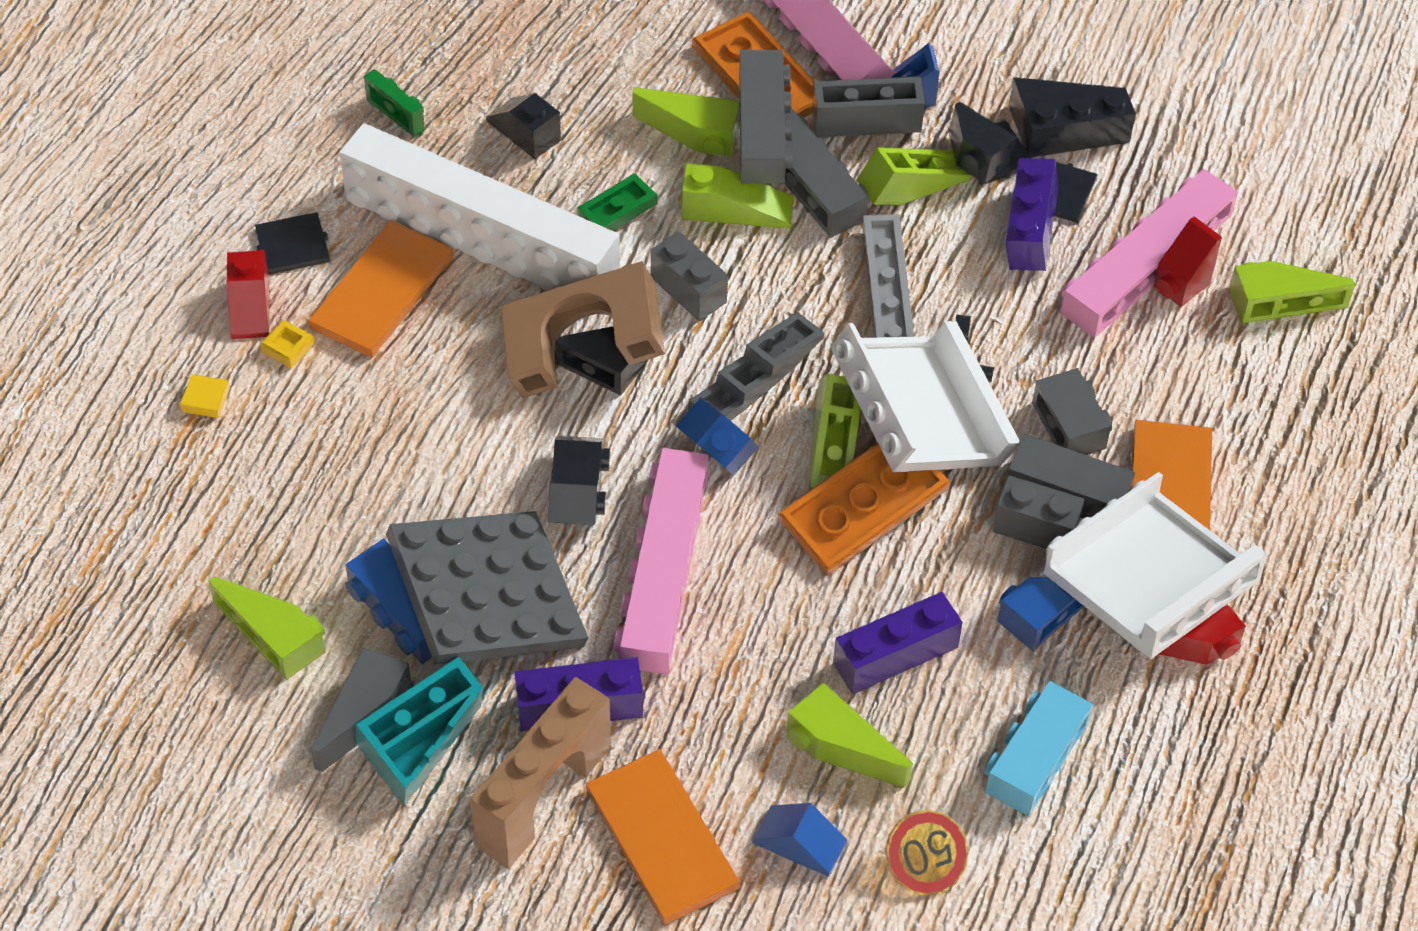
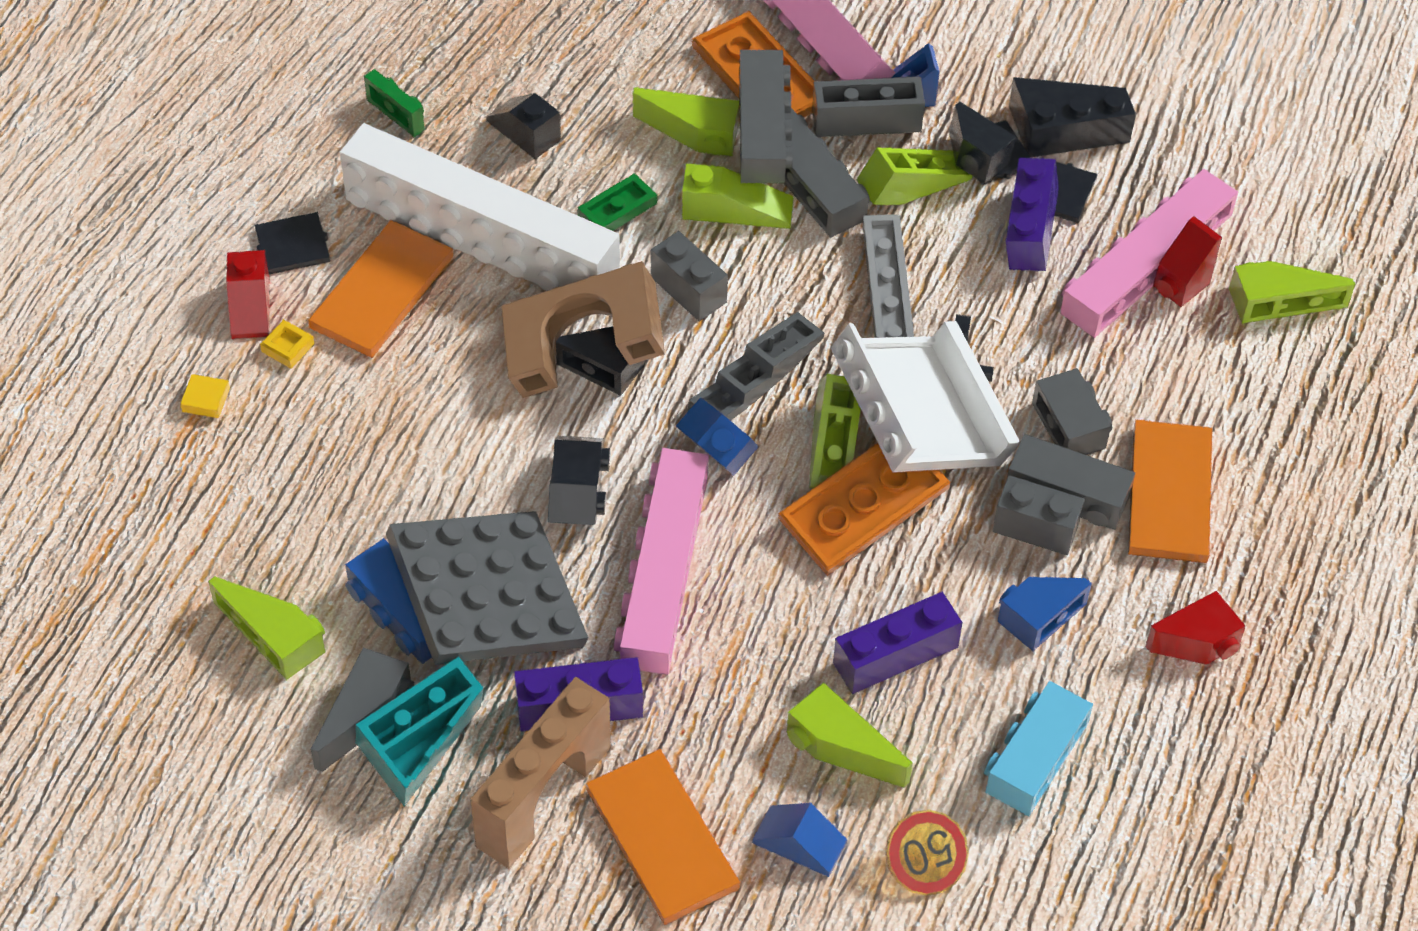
white panel [1044,472,1267,659] -> none

